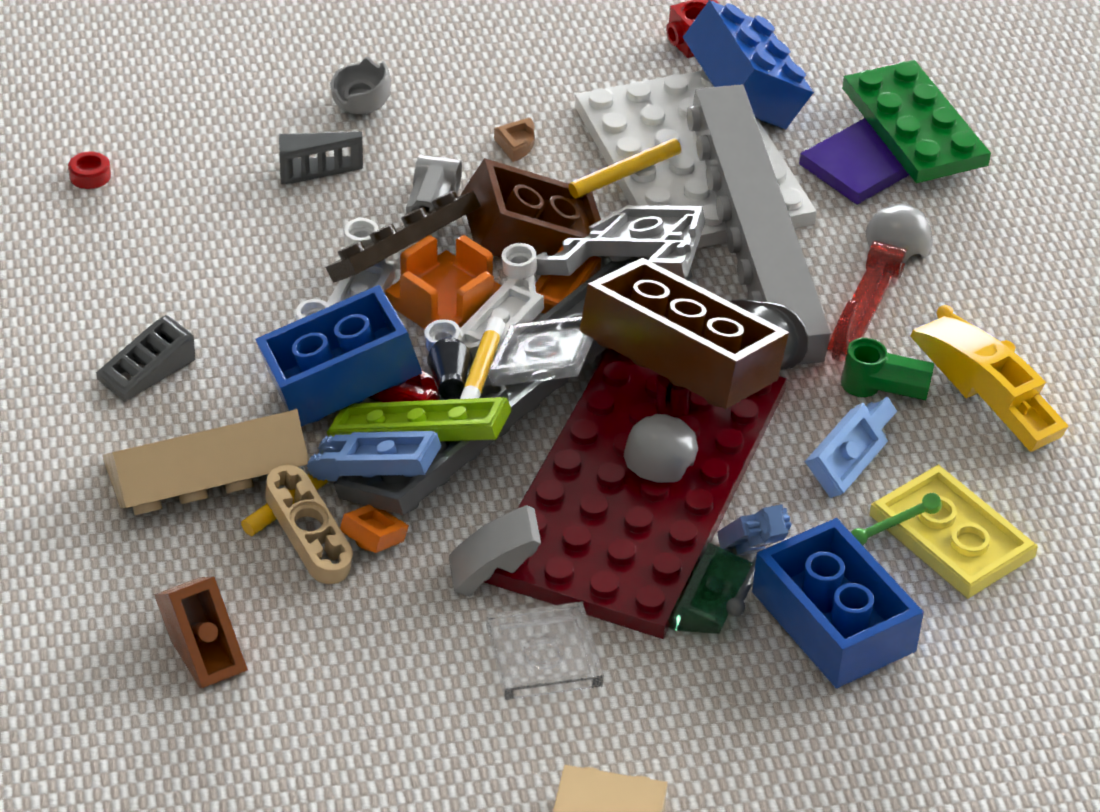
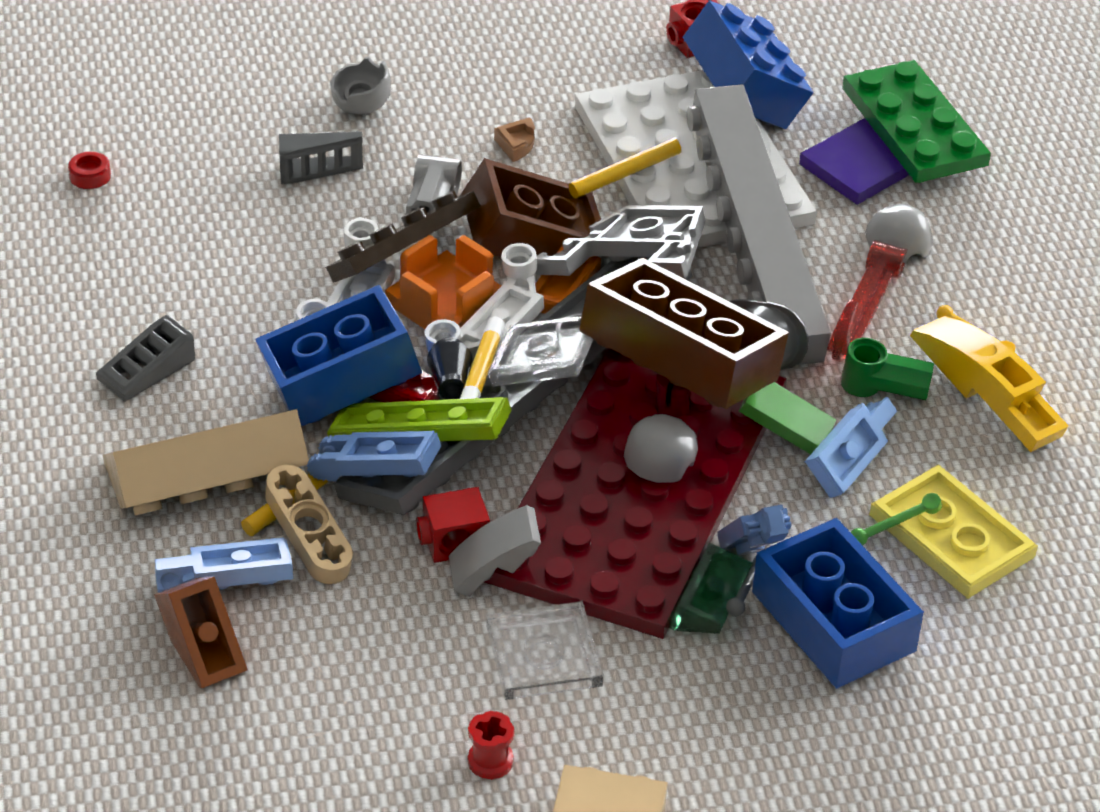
orange plate [340,505,409,553] -> none
none -> light blue hinge [155,537,293,593]
none -> red brick [416,487,490,563]
none -> red bush [468,711,515,780]
none -> bright green tile [739,382,836,455]

